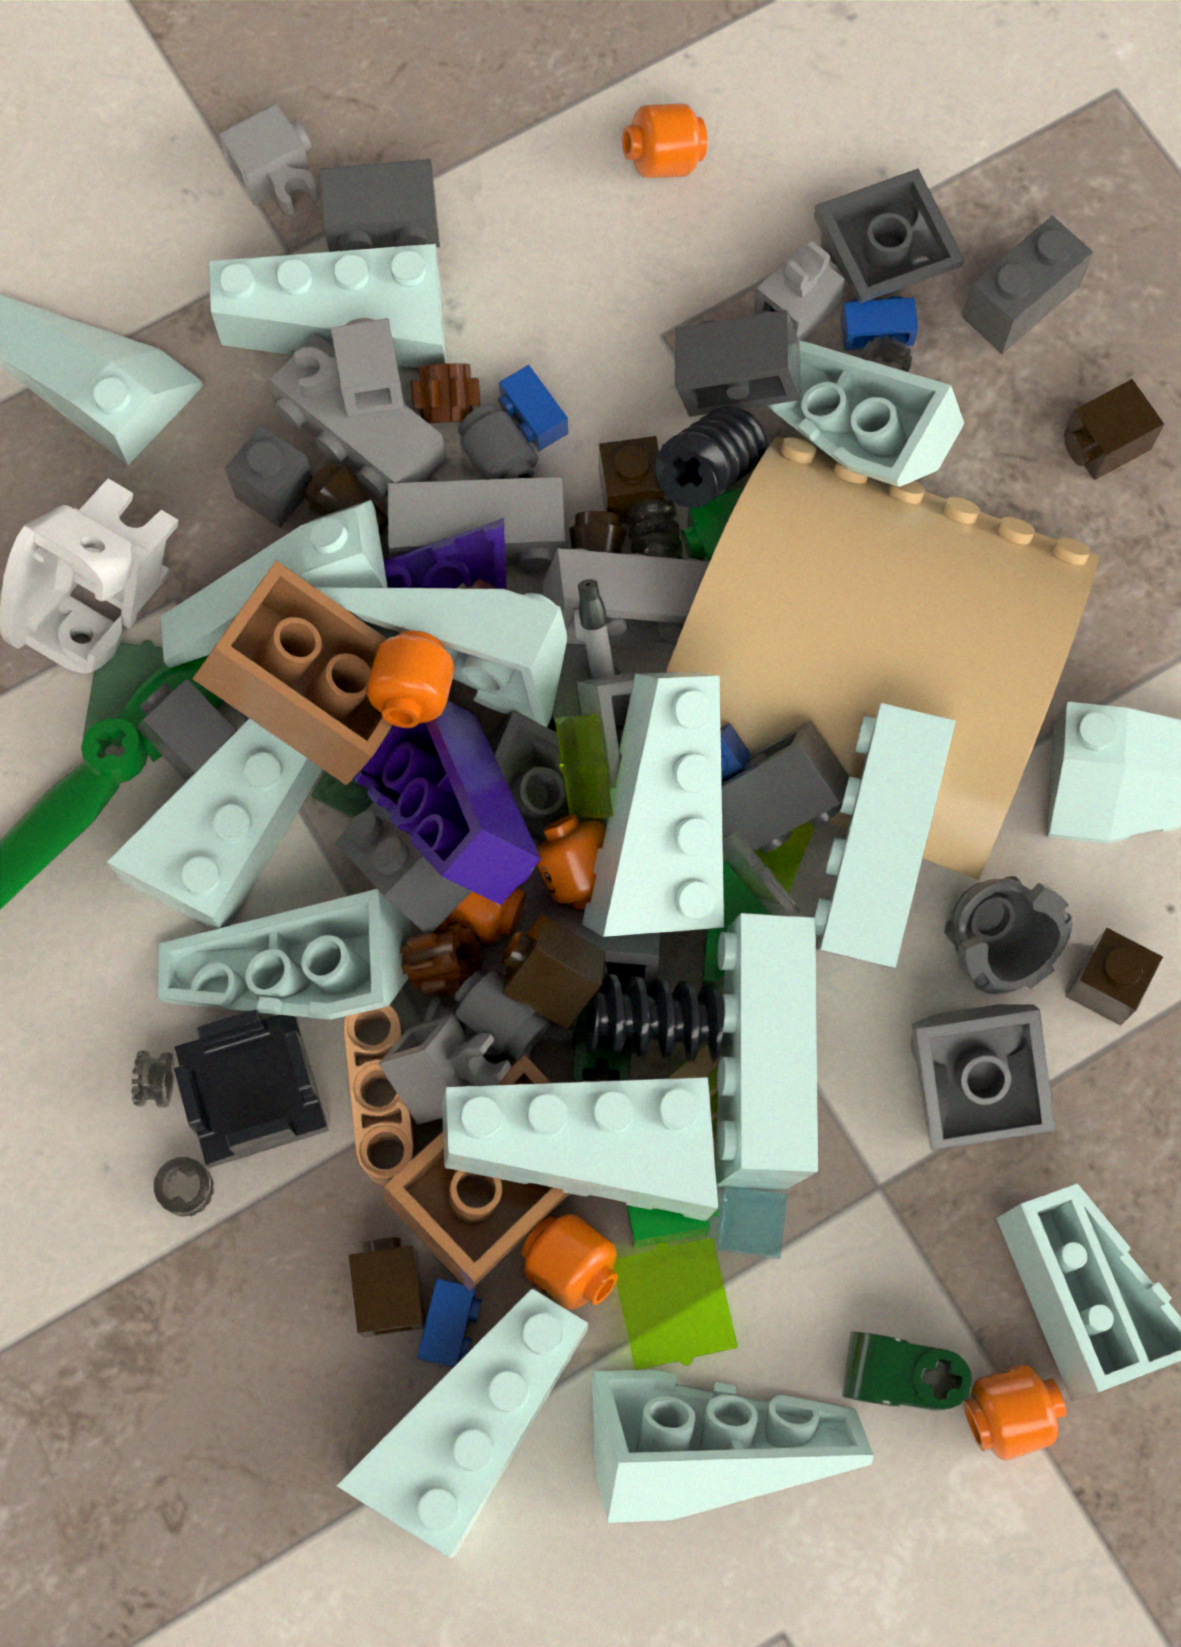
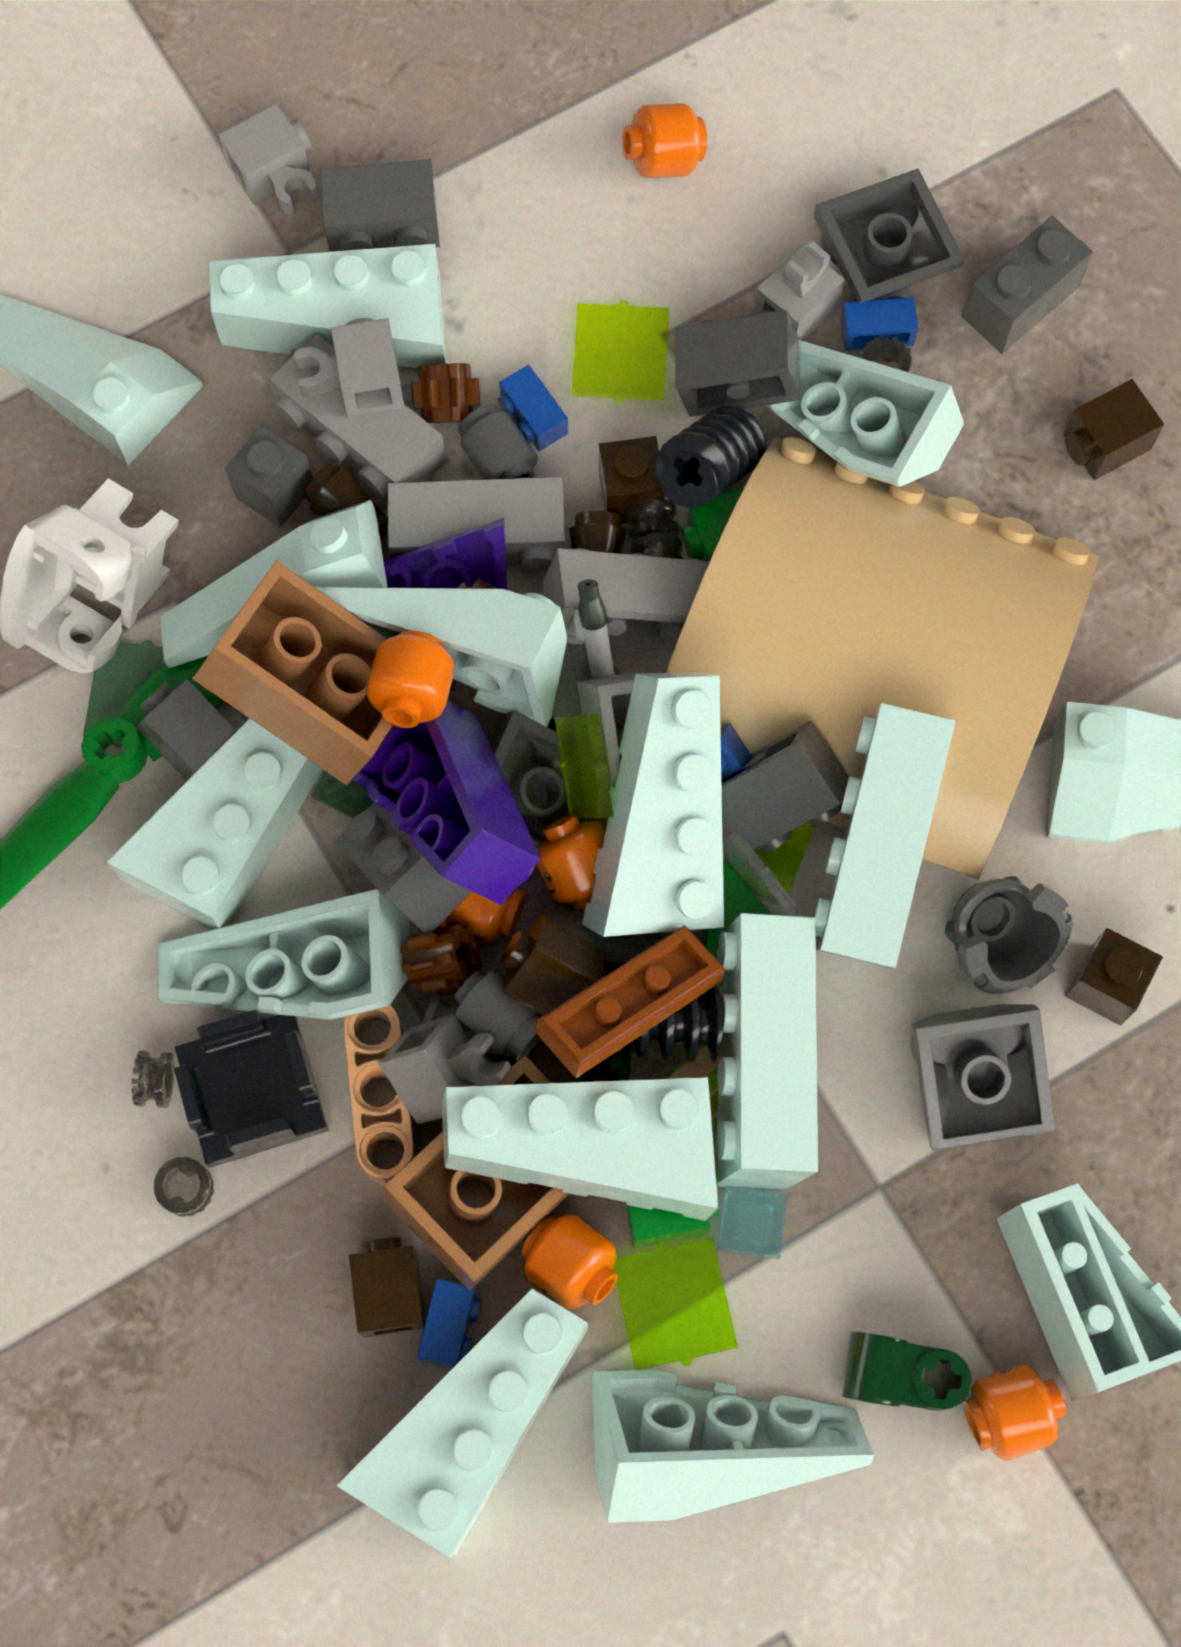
none -> dark orange tile [535,925,726,1078]
none -> clear neon green piece [572,301,669,404]

